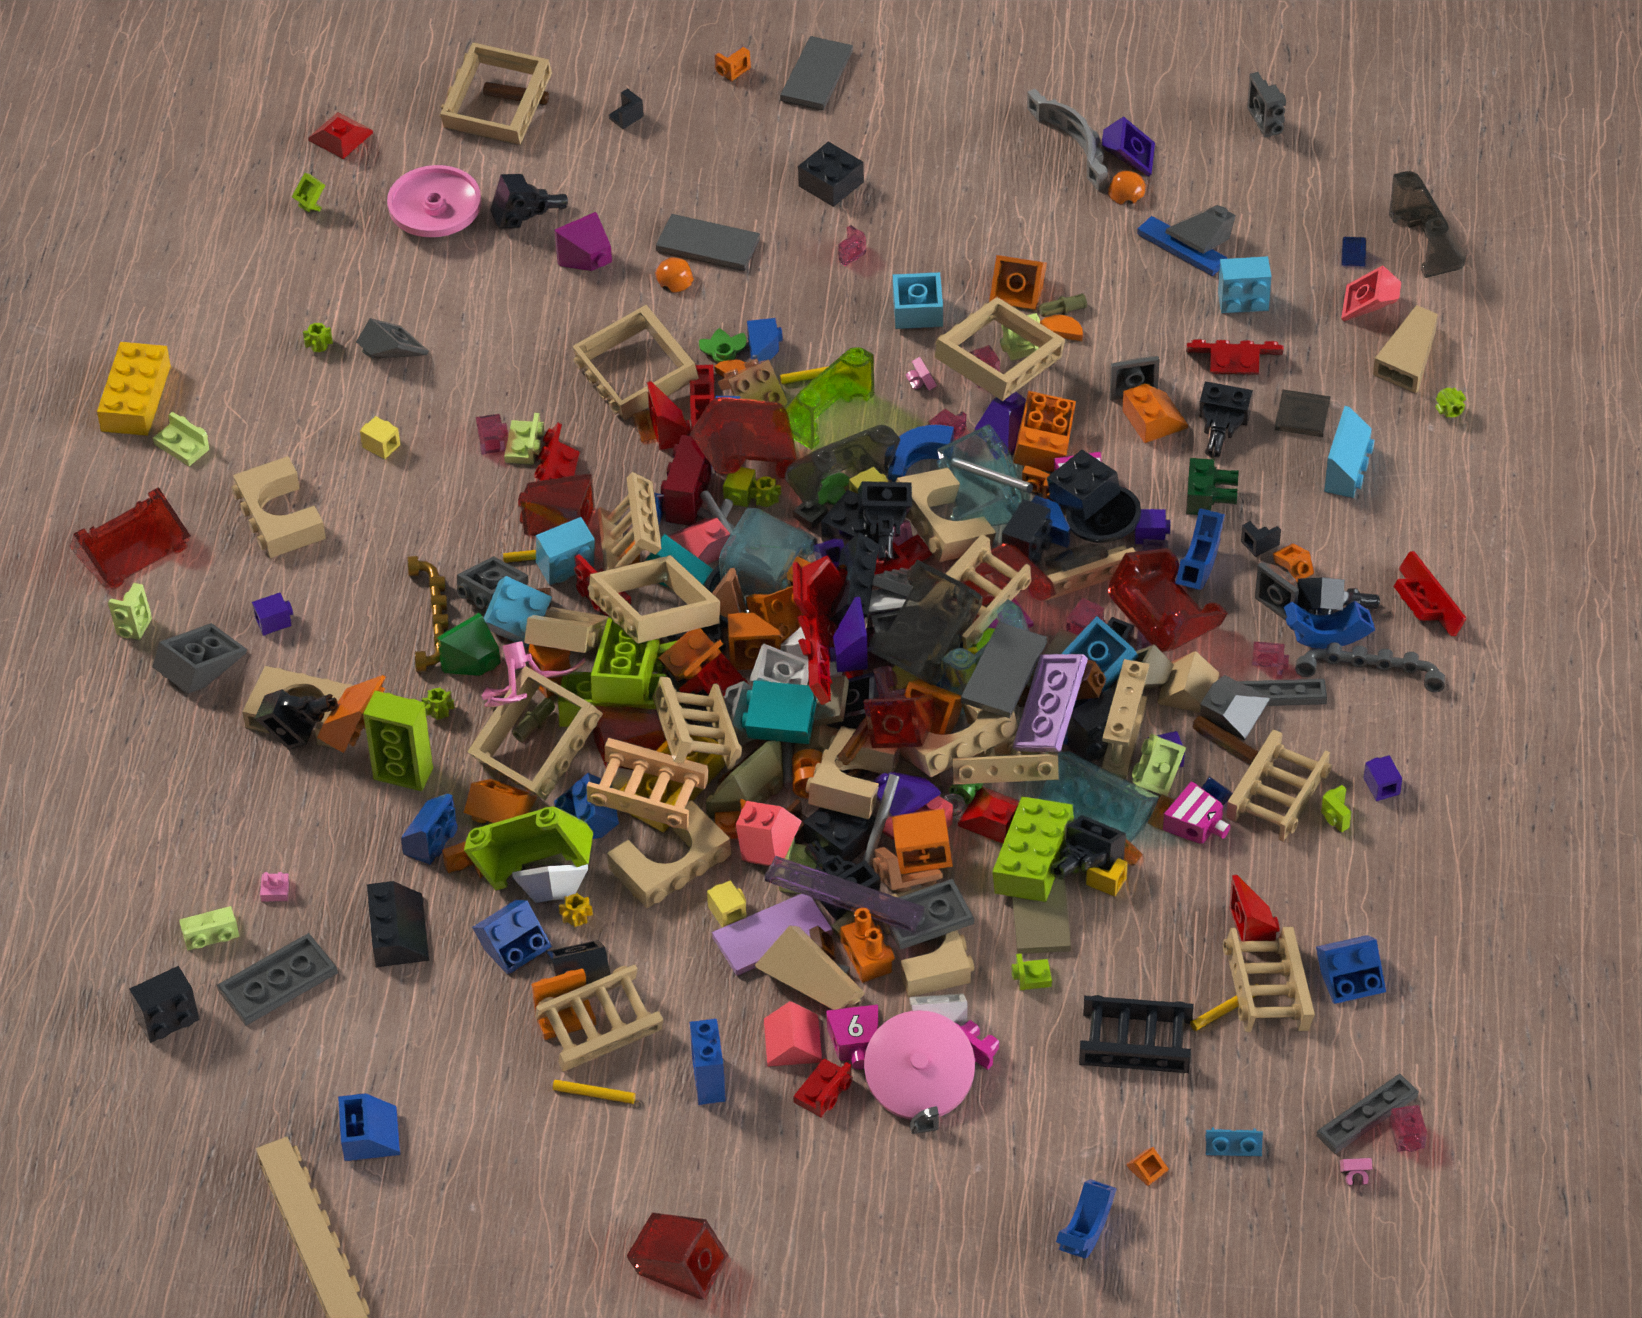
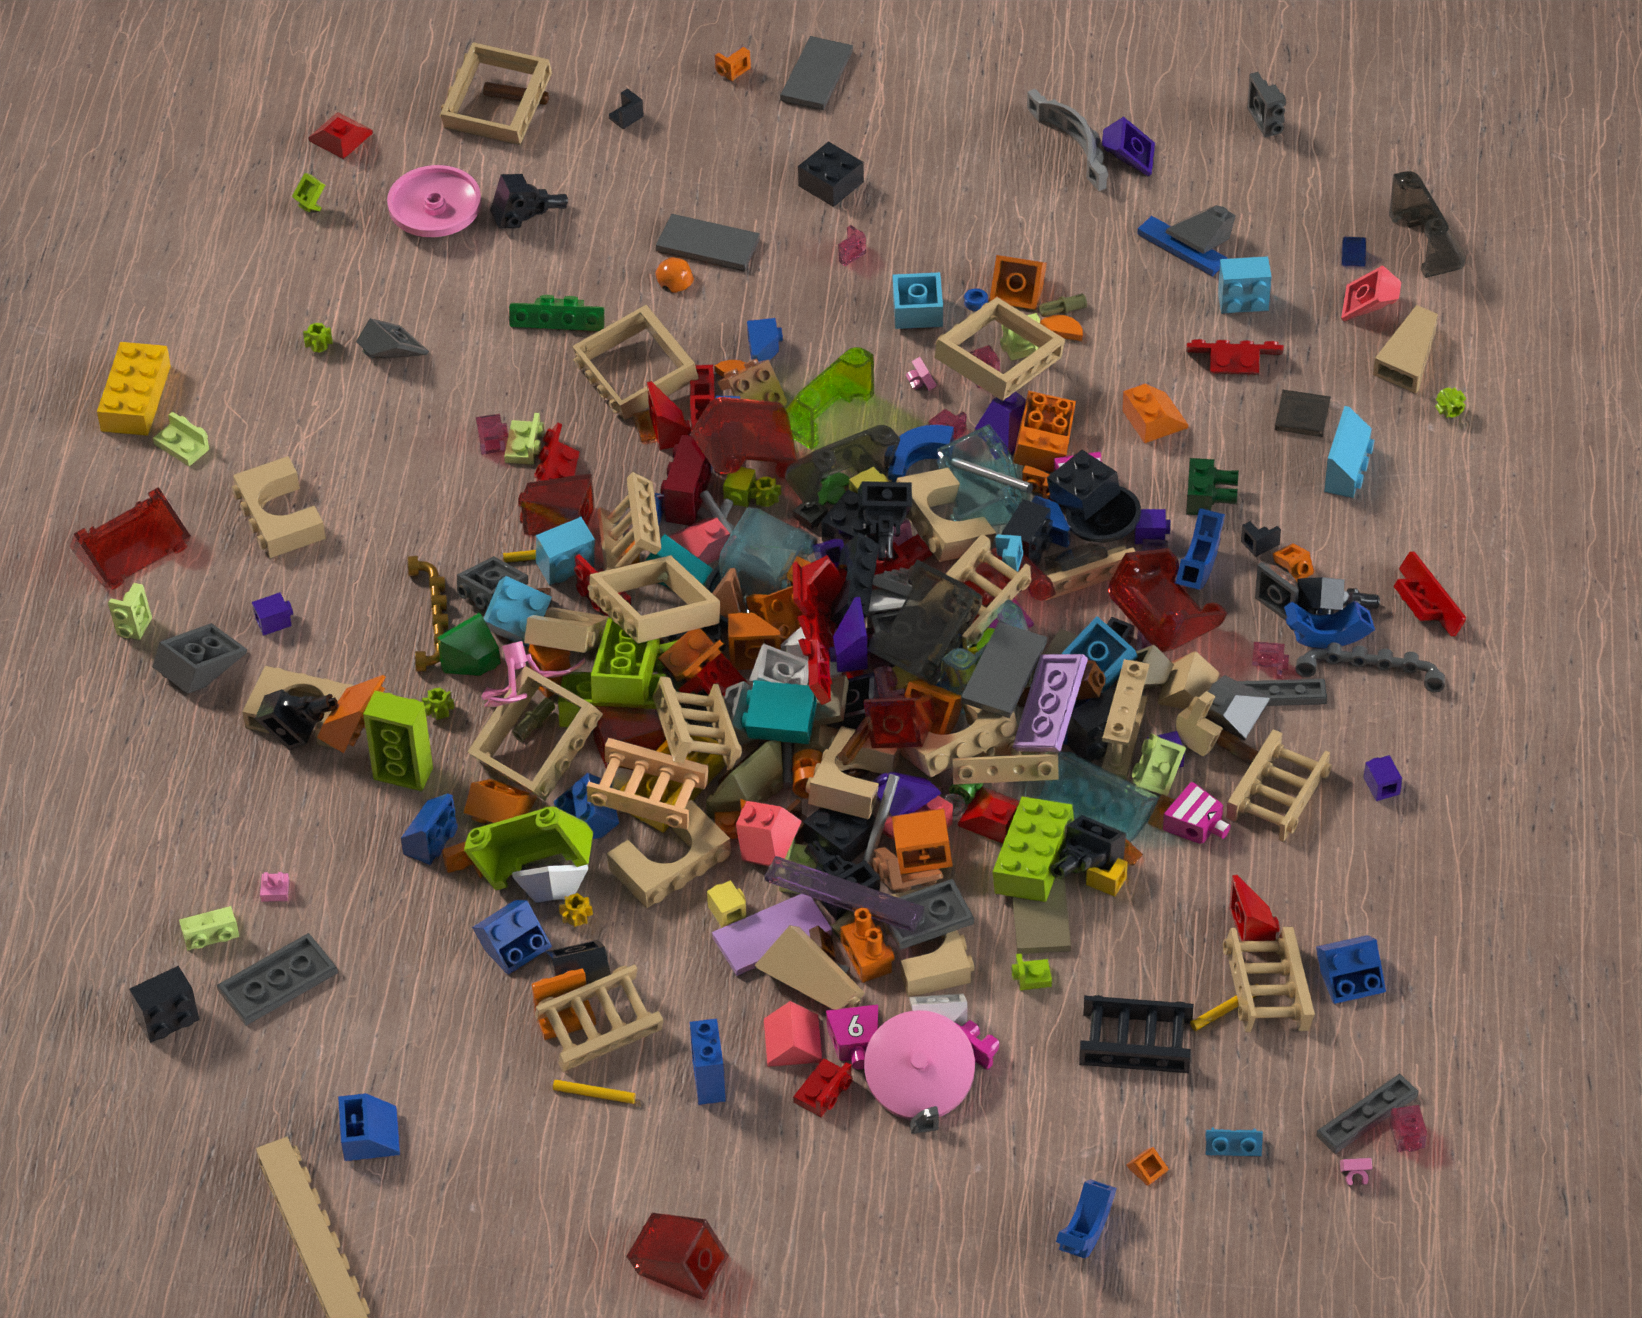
light yellow brick [360,416,400,459] -> none
black slope [367,881,429,967] -> none
magenta slope [554,212,612,271] -> none
bright green plate [699,328,747,363] -> none
yellow bar [780,362,853,384] -> none
clear pink brick [1066,598,1106,635] -> none
orange hair [1108,171,1146,204] -> none
dark grey slope [1109,356,1160,400] -> none
black brick [1199,381,1253,458] -> none
clear blue slope [1201,776,1233,805] -> none
lime bracket [1321,785,1351,833] -> none
none -> green bracket [509,295,605,331]
none -> blue tile [964,288,988,311]
none -> medium azure bracket [995,534,1023,572]
none -> tan brick [1176,691,1223,757]

